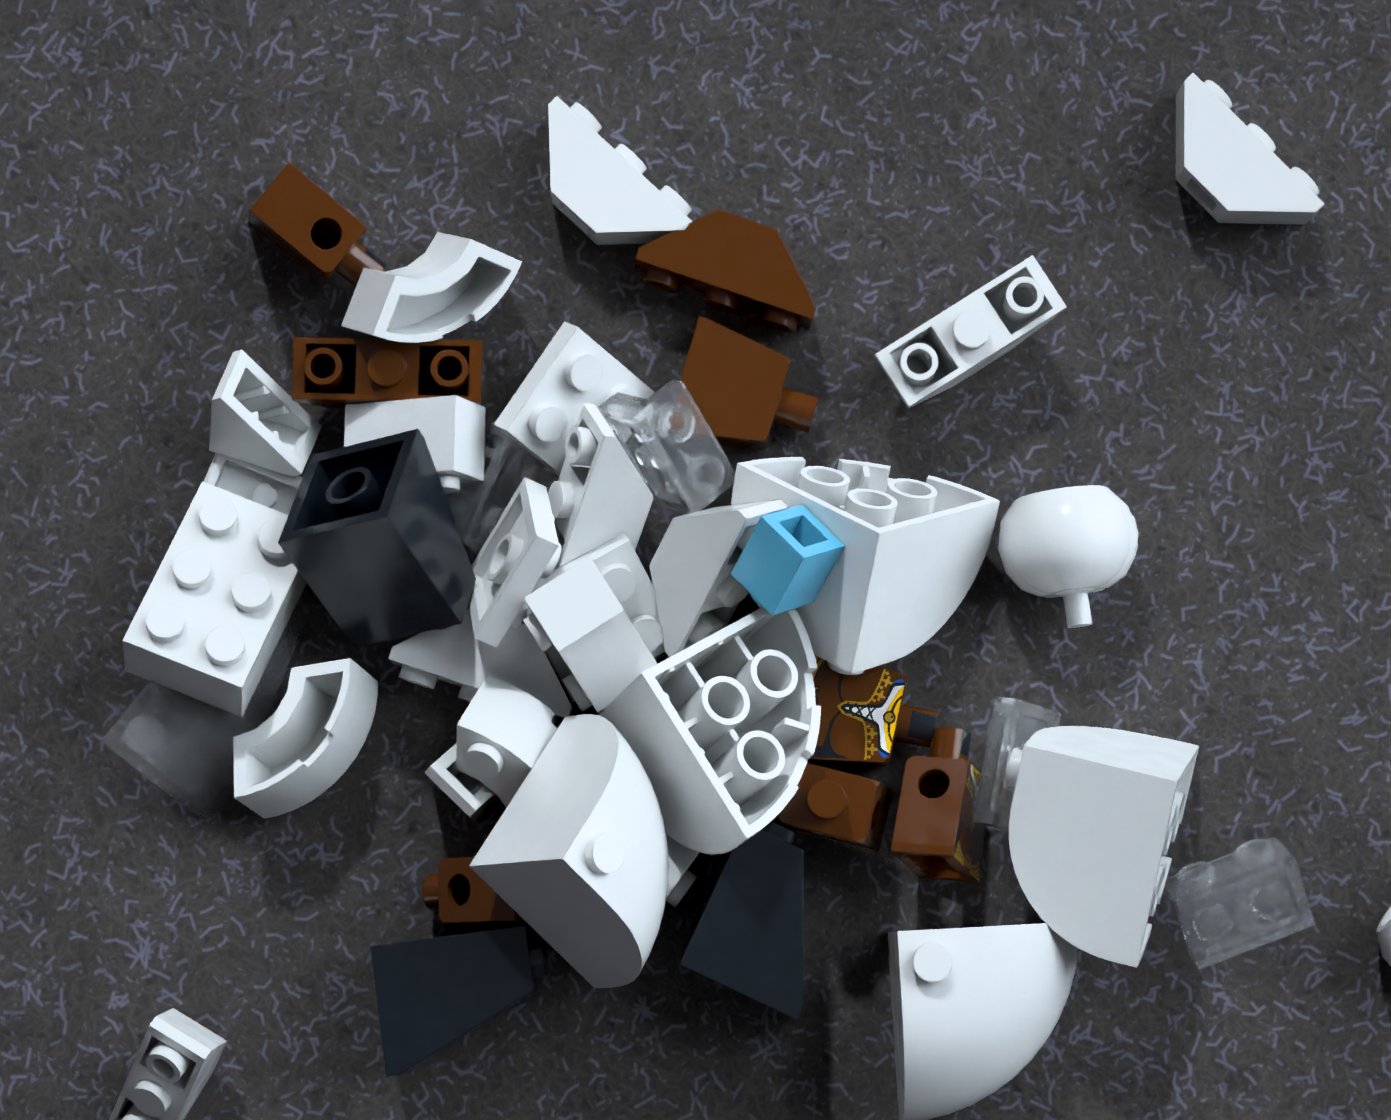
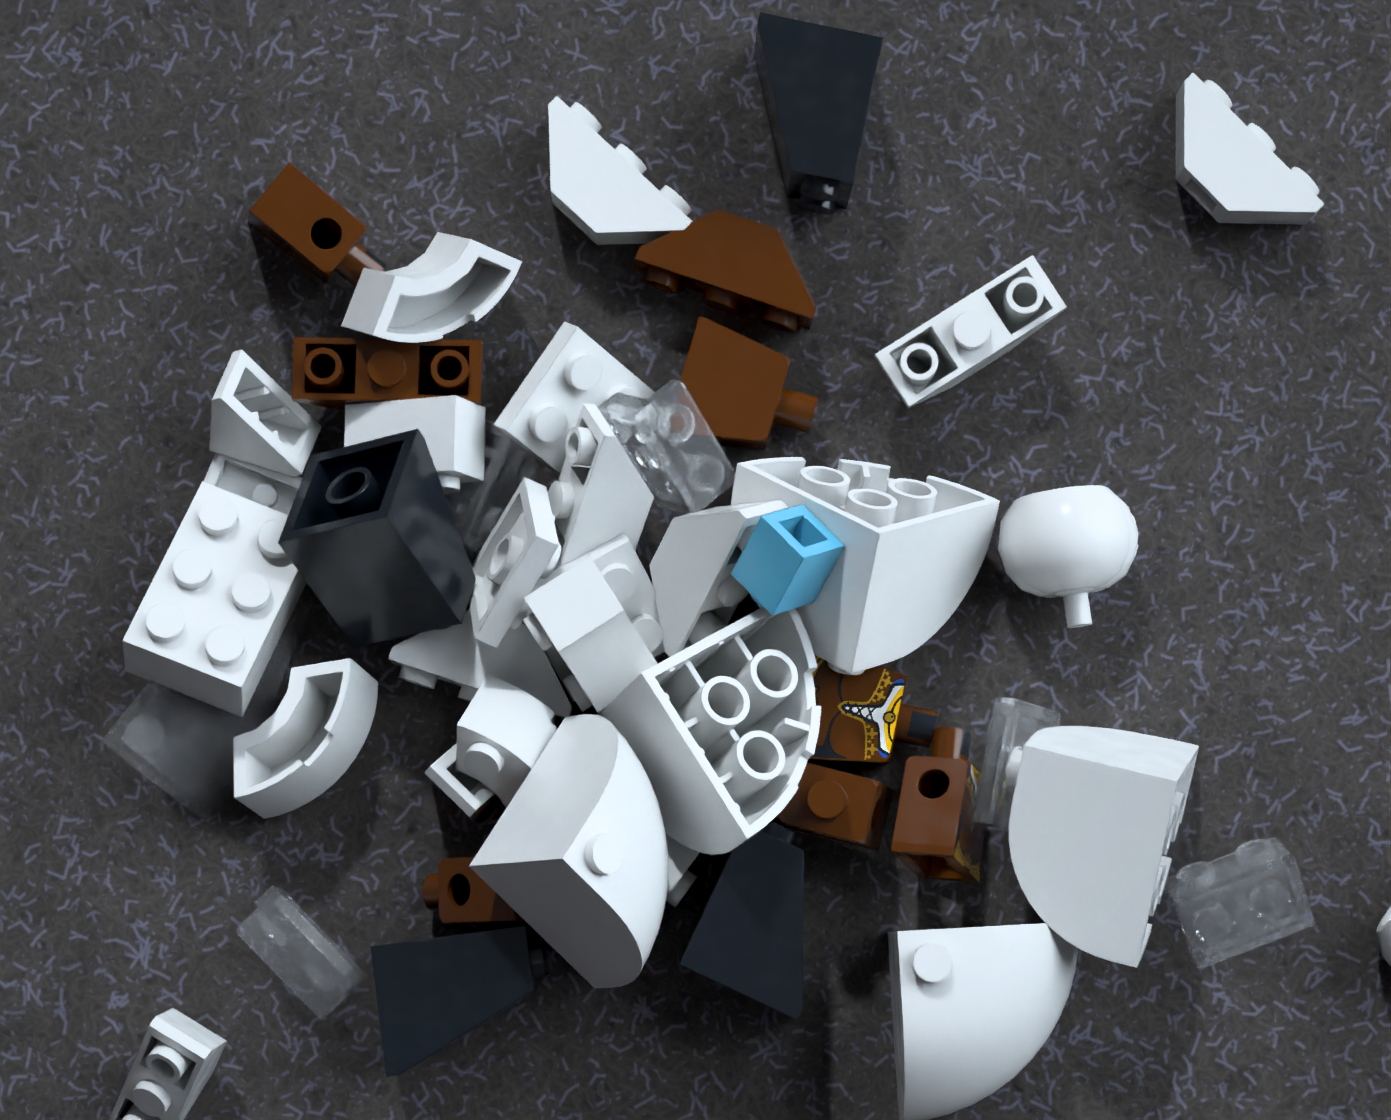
none -> clear bracket [236,885,368,1019]
none -> black slope [754,12,883,215]

